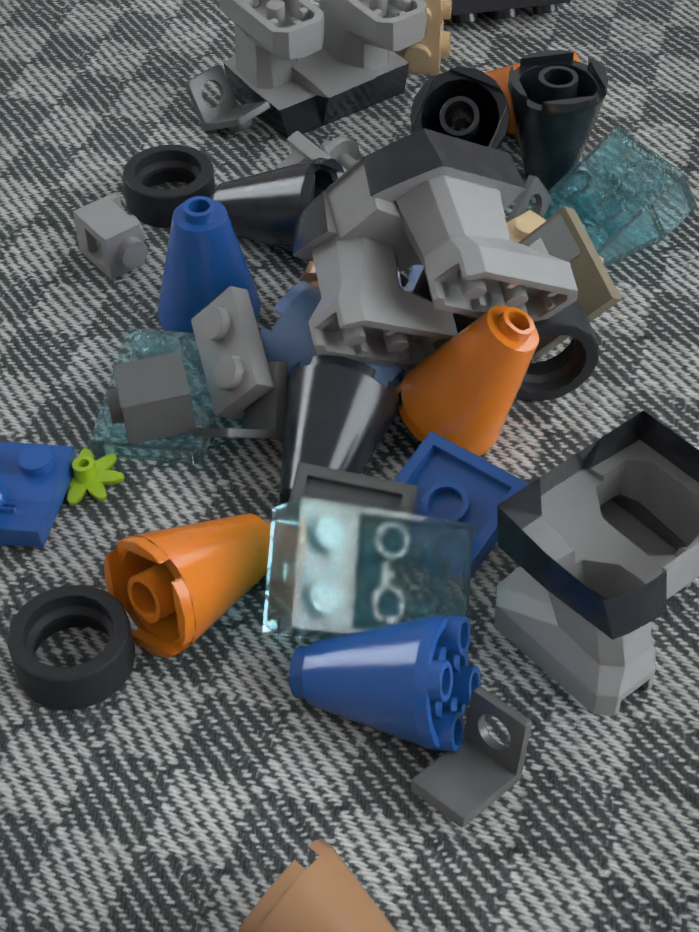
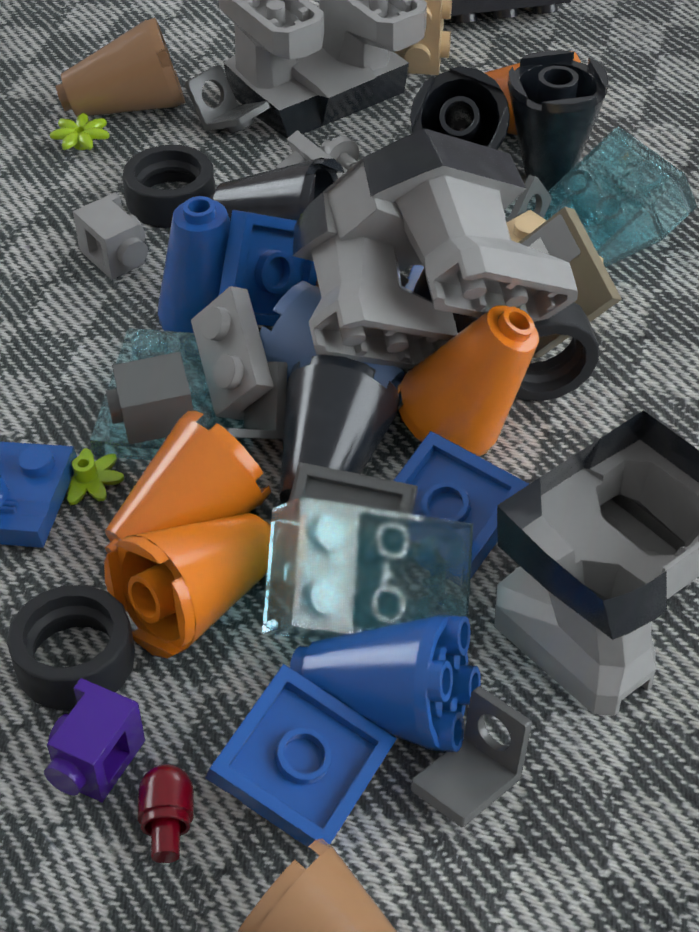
none -> dark purple brick [44,678,146,803]
none -> lime plant [50,113,110,150]
none -> medium nougat cone [56,17,186,117]
none -> orange cone [105,411,271,553]
none -> dark red cylinder [137,764,194,863]
none -> blue hinge [205,664,397,854]
none -> blue hinge [219,210,317,326]

